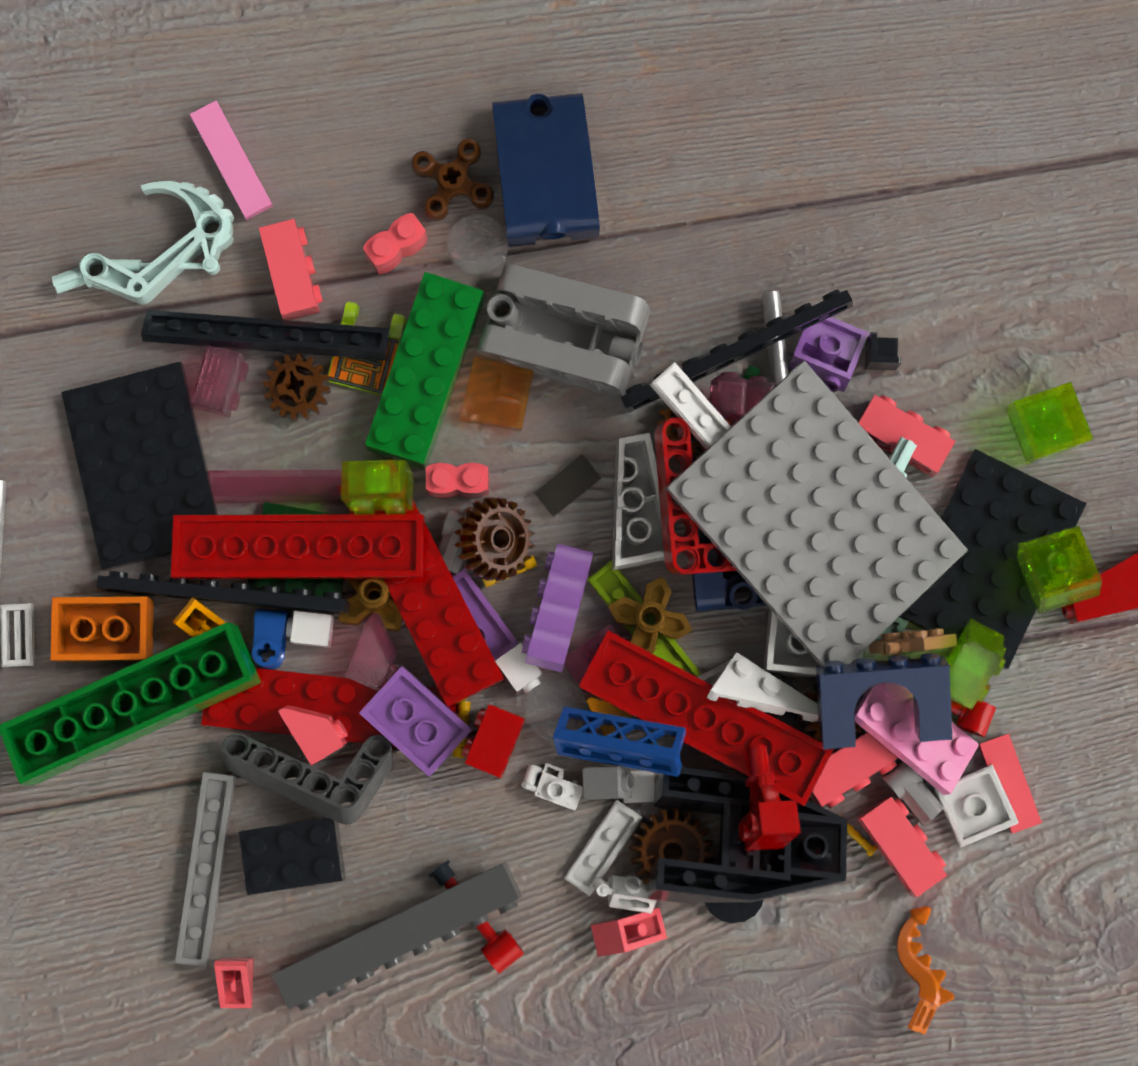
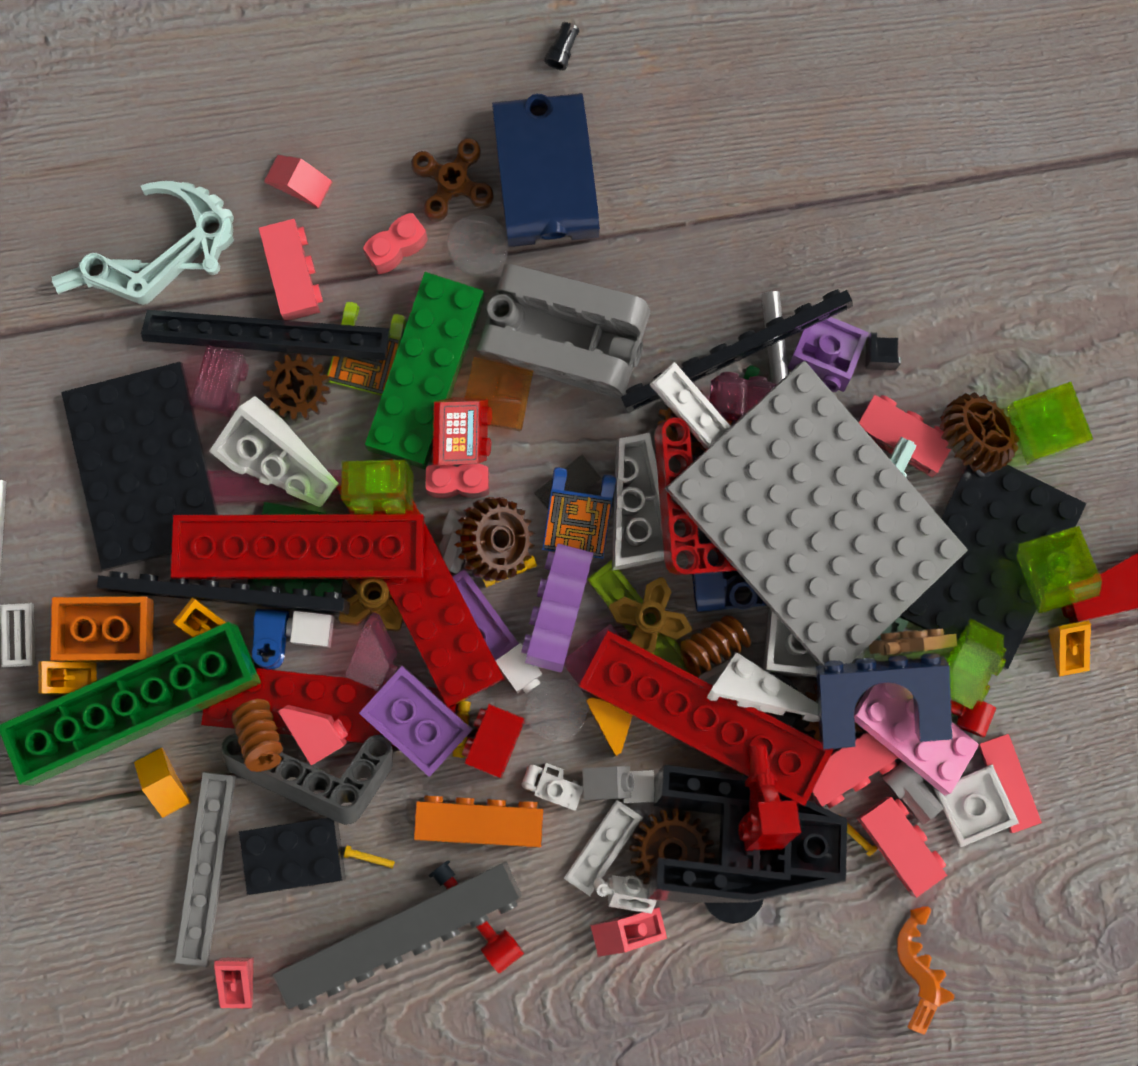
bright pink tile [190,100,273,221] -> none
blue fence [553,707,686,777] -> none
none -> light orange slope [38,661,97,696]
none -> light orange slope [134,747,191,818]
none -> white wedge [209,396,339,507]
none -> dark orange piece [232,699,283,772]
none -> coral slope [264,155,332,208]
none -> yellow piece [343,845,395,869]
none -> orange brick [414,795,544,847]
none -> slope [433,397,492,465]
none -> flag [542,467,616,559]
none -> black pin [544,22,580,70]
none -> dark orange piece [680,615,751,678]
none -> reddish brown gear [939,392,1020,474]
none -> light orange slope [1048,620,1091,677]

